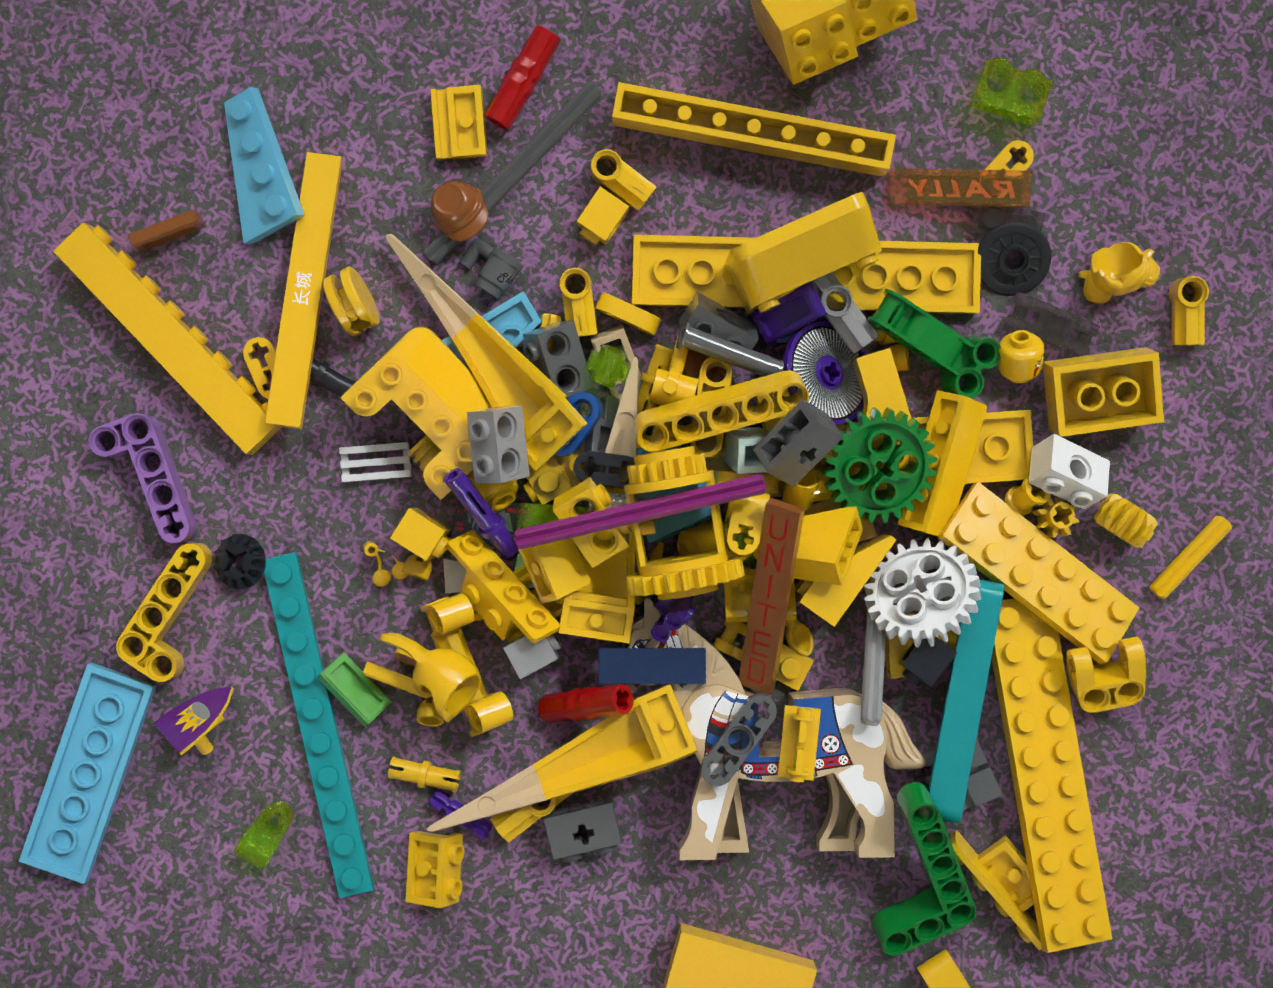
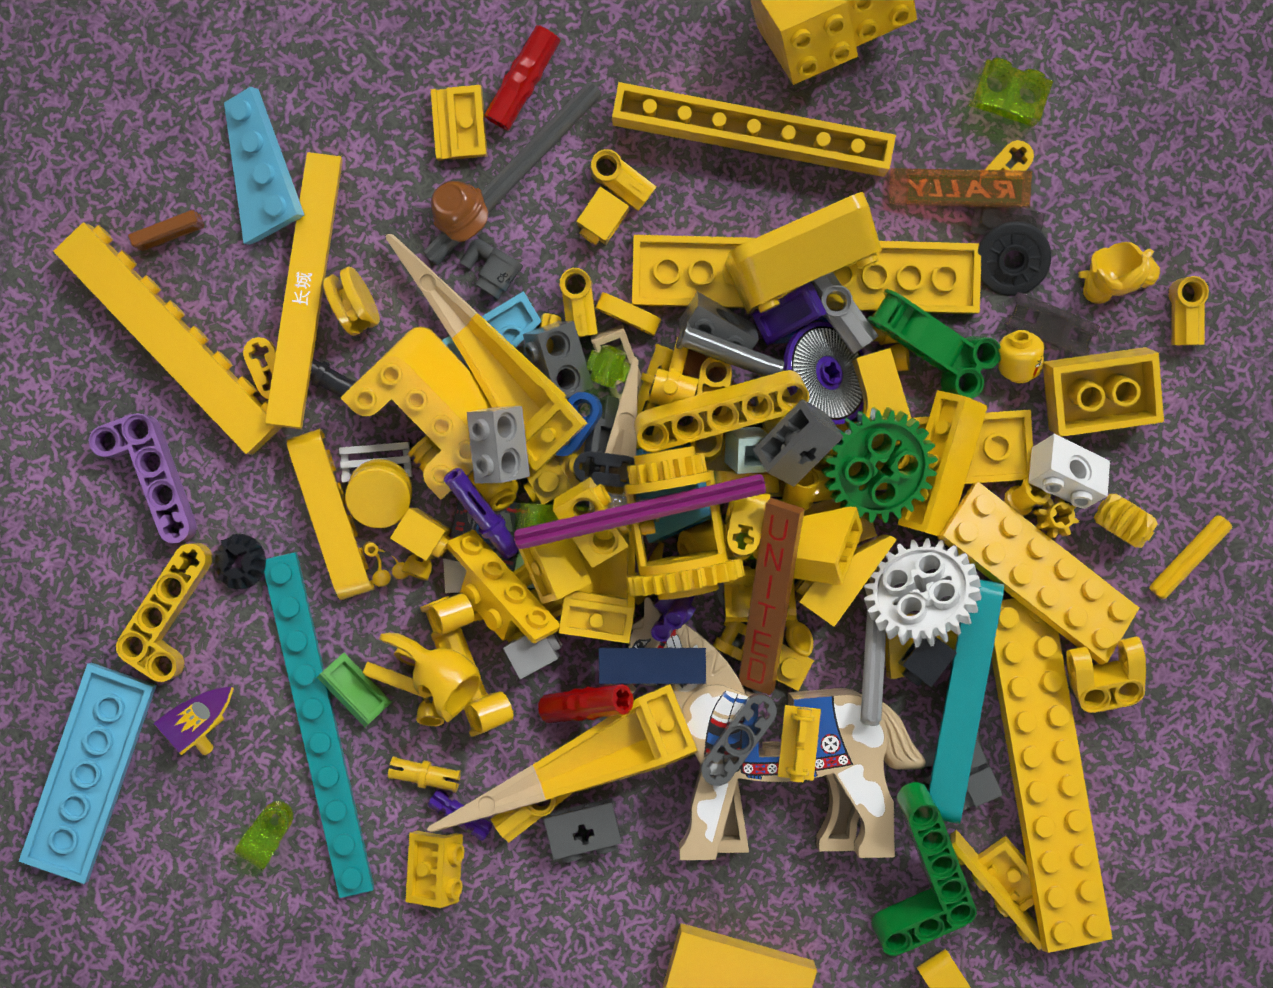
none -> yellow beam [287,428,374,600]
none -> yellow head [345,459,412,528]

